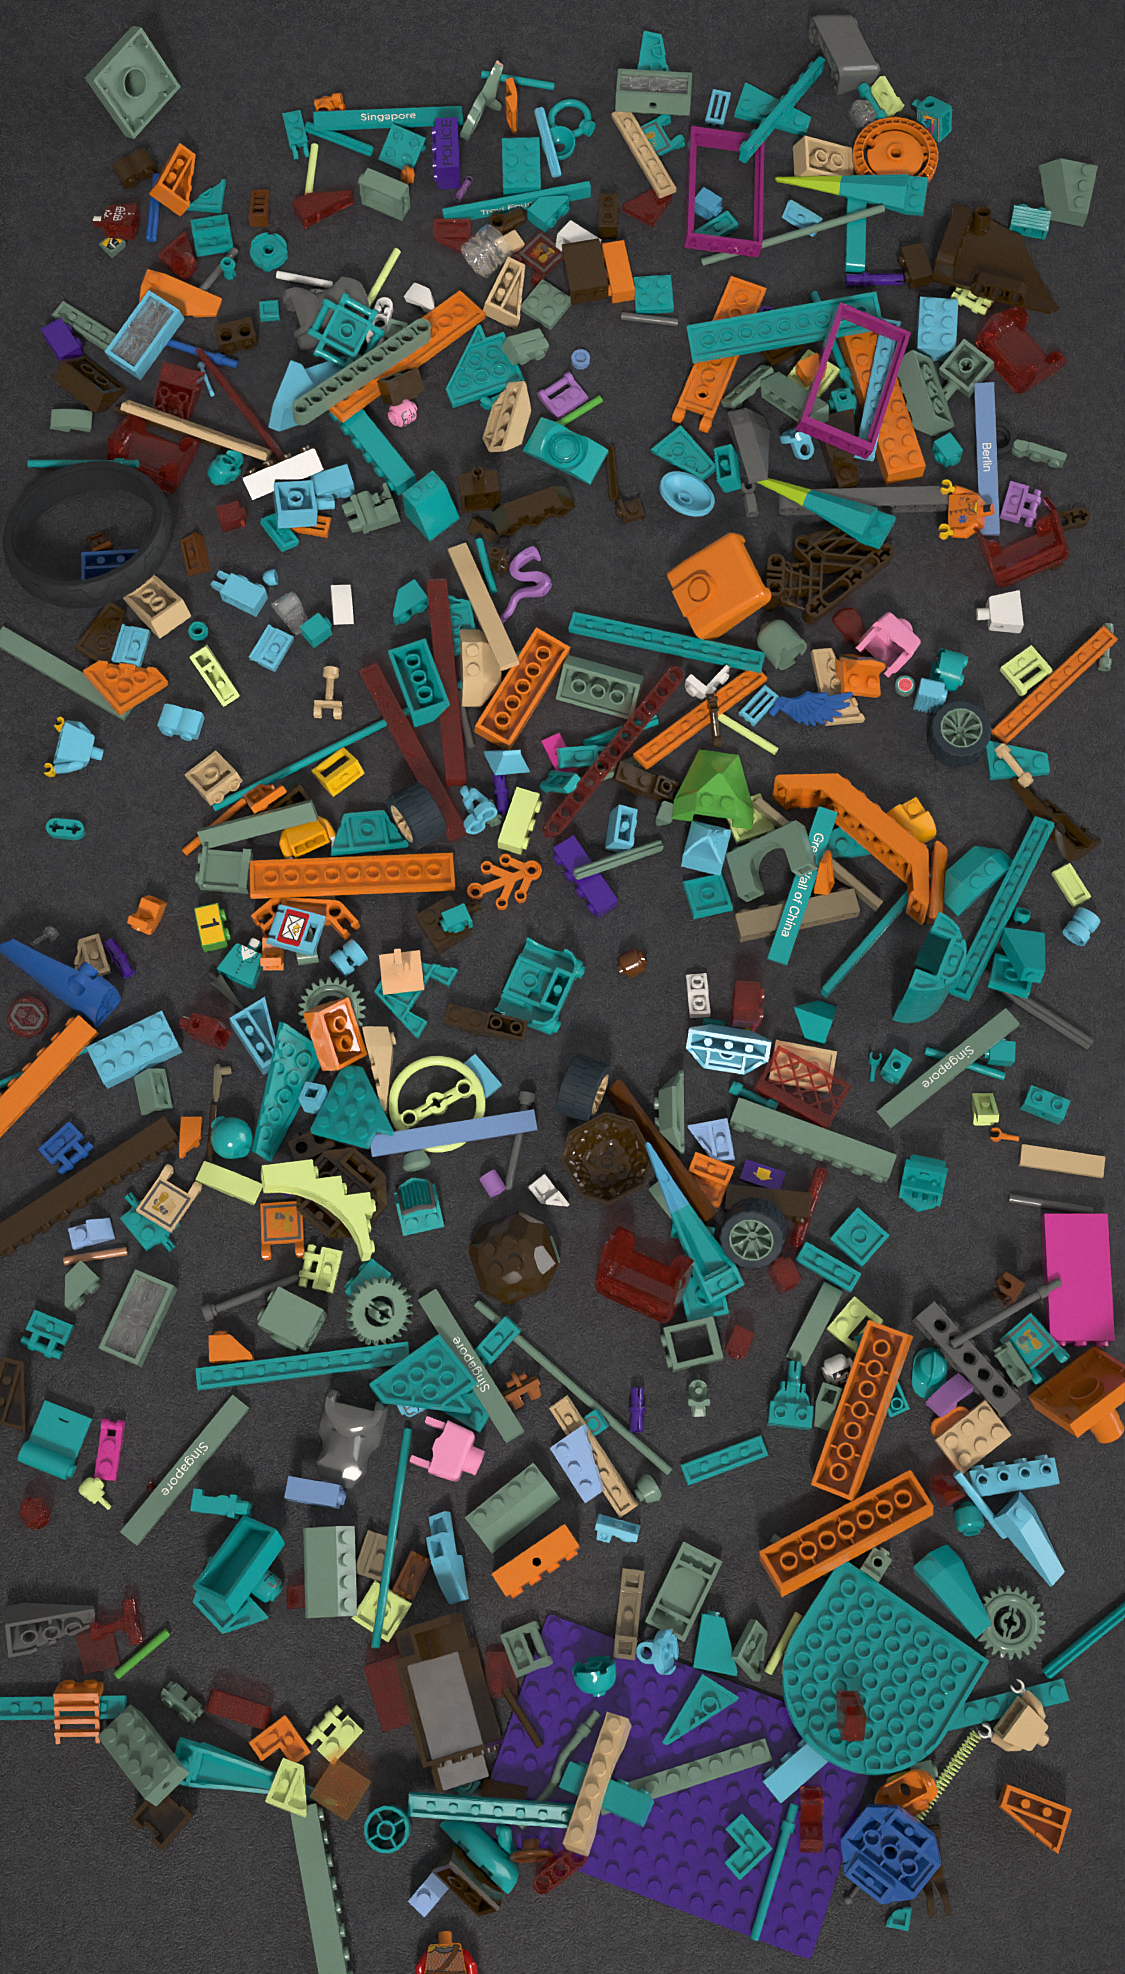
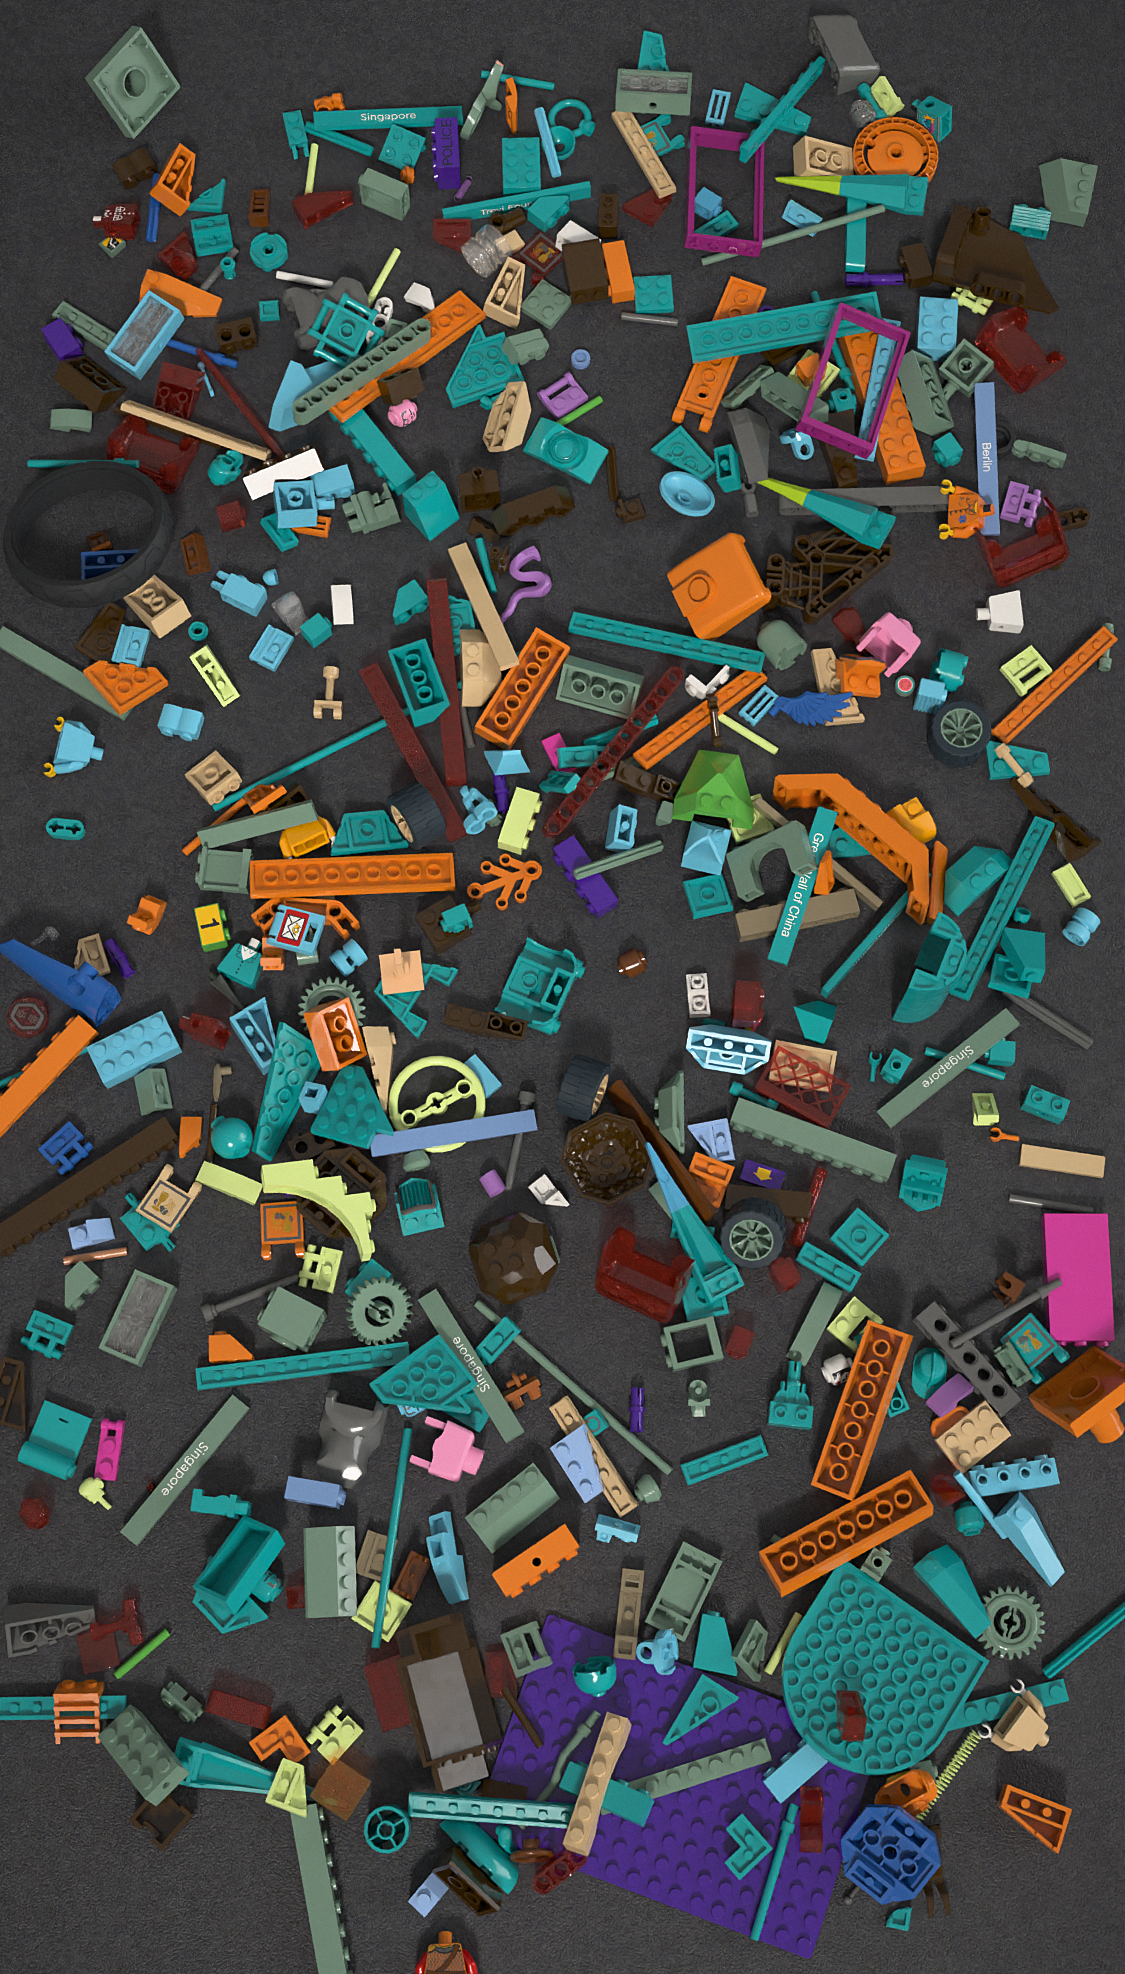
yellow tile [311,747,365,797] -> none
sand green slope [814,1382,844,1431] -> none

